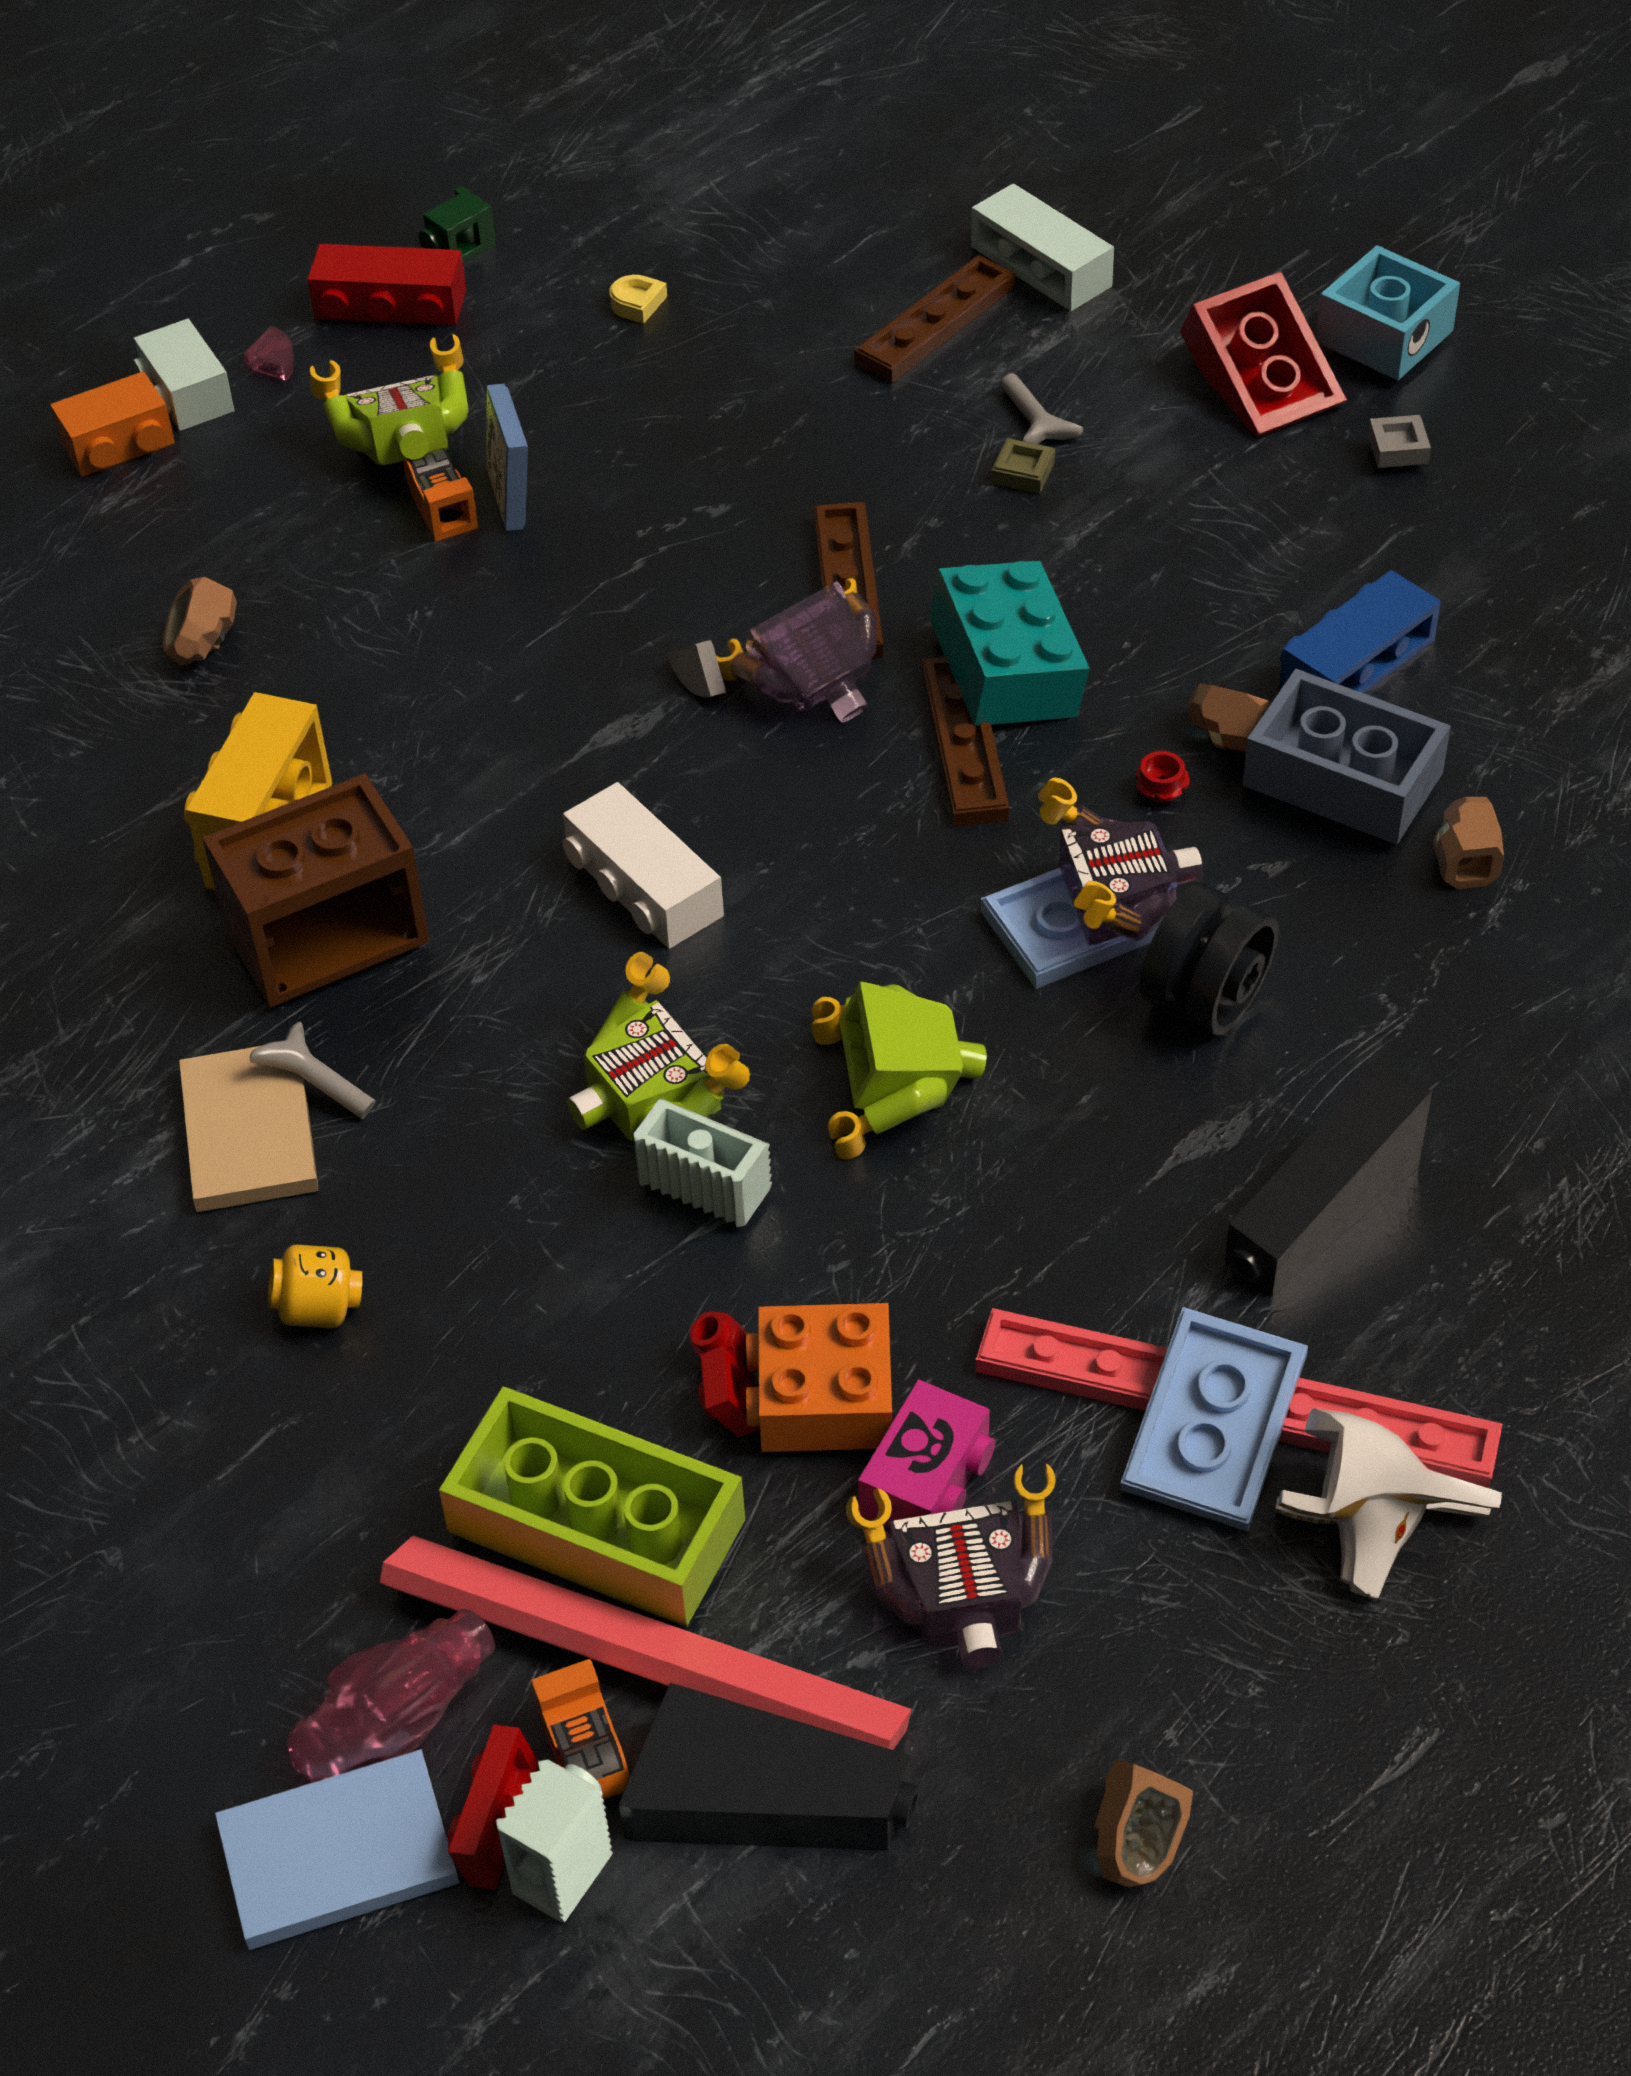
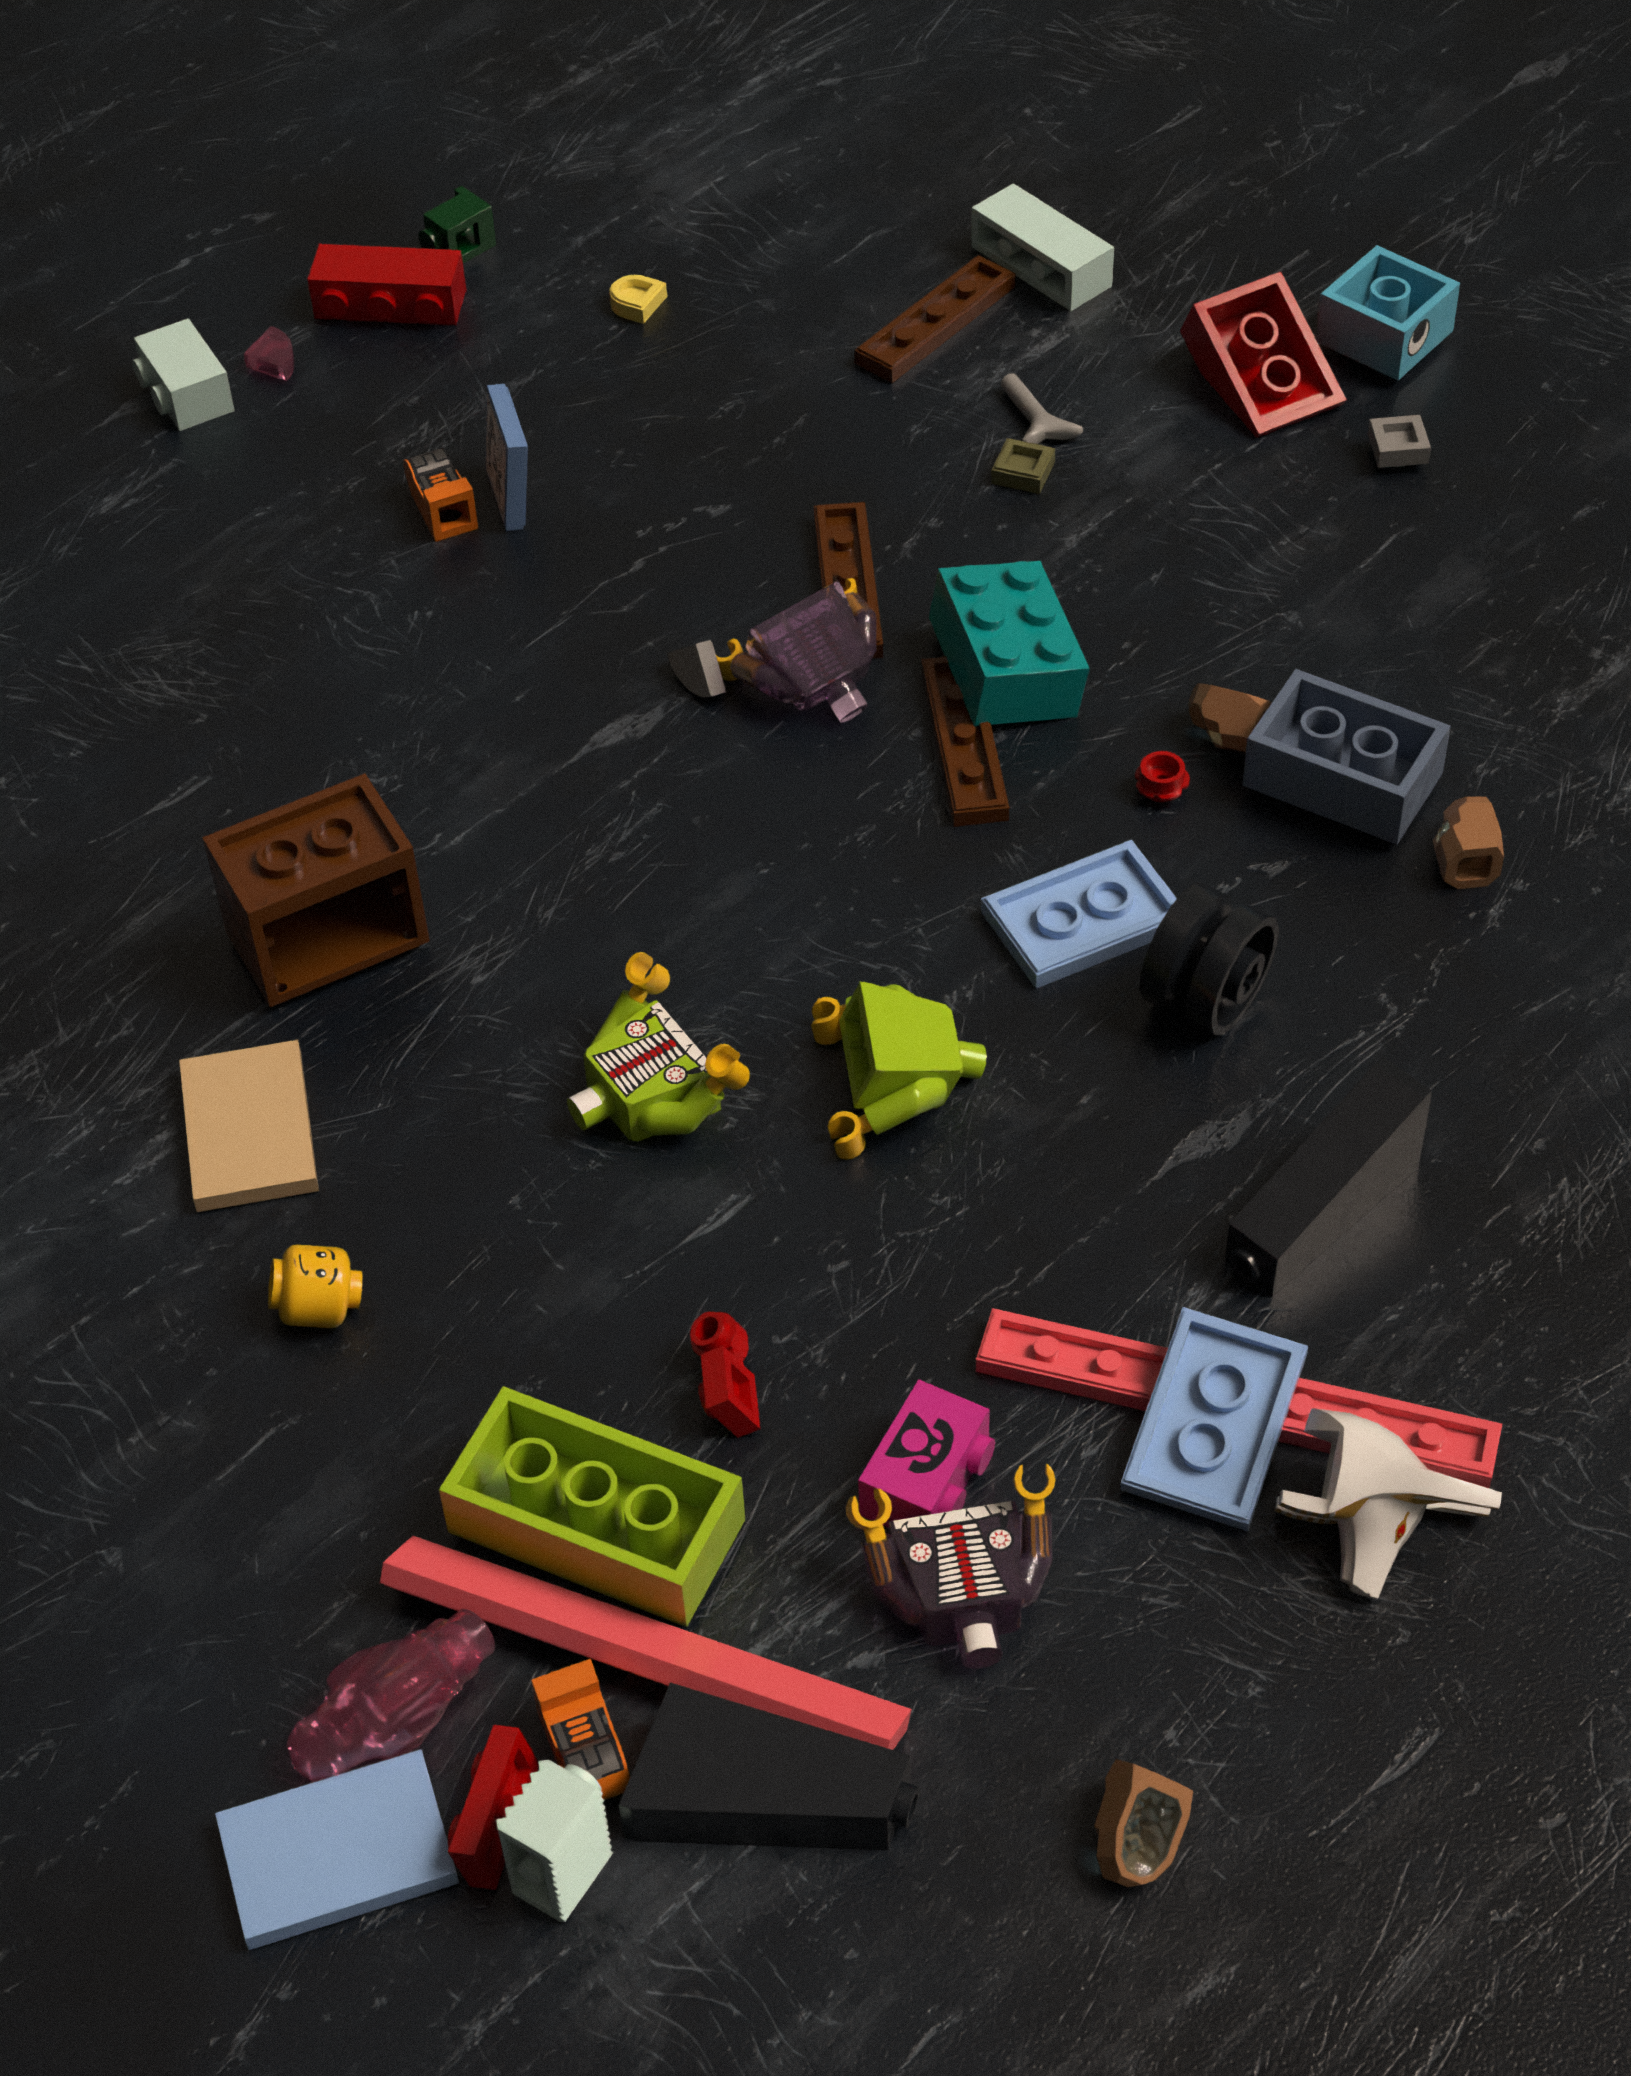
orange brick [50,371,175,477] -> none
medium nougat rock [163,577,237,666] -> none
yellow brick [184,692,333,890] -> none
light grey piece [250,1022,375,1119] -> none
lime torso [310,334,468,465] -> none
white brick [563,782,724,949] -> none
light aqua brick [633,1099,772,1227] -> none
orange brick [746,1303,892,1452] -> none
torso [1038,777,1203,946] -> none
blue brick [1279,570,1441,694] -> none

